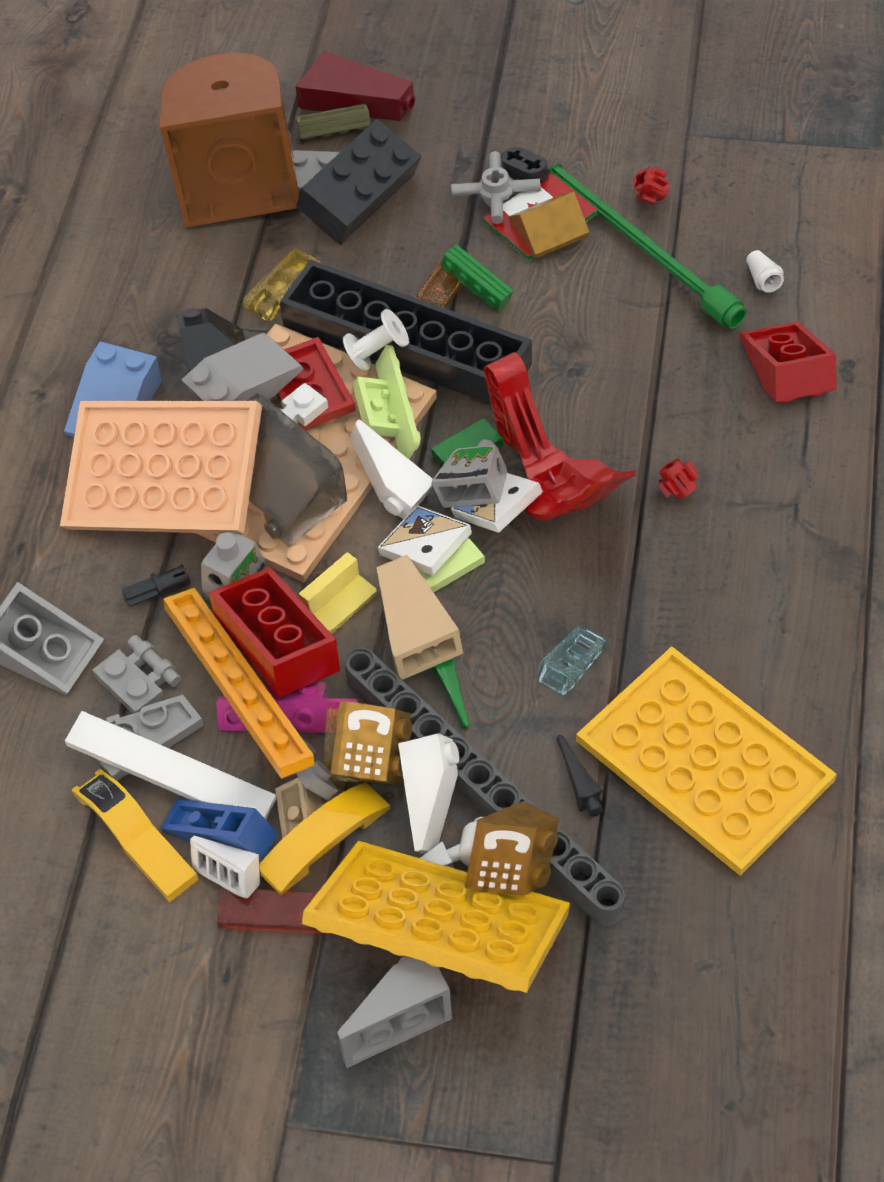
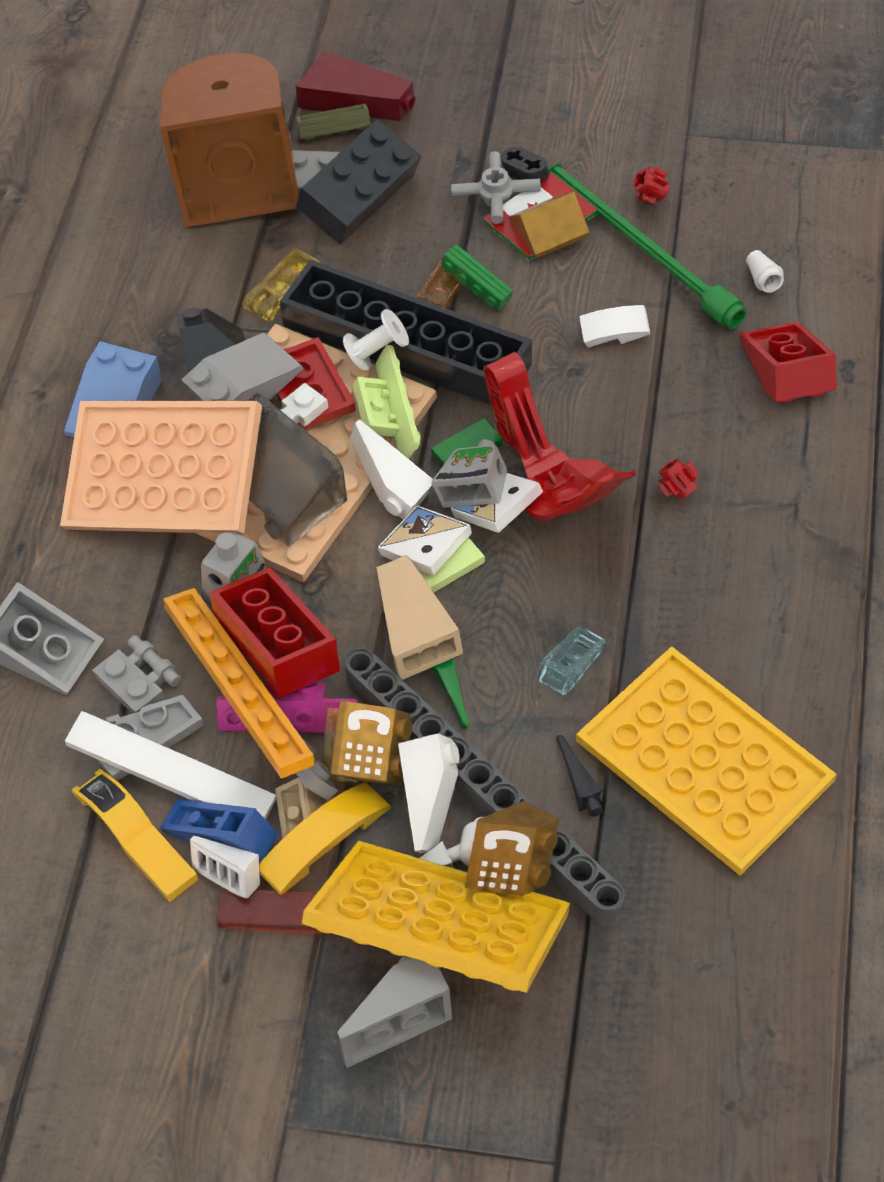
black axle [122,564,191,607] -> none
light yellow panel [299,552,377,634] -> none
none -> white slope [579,305,651,348]

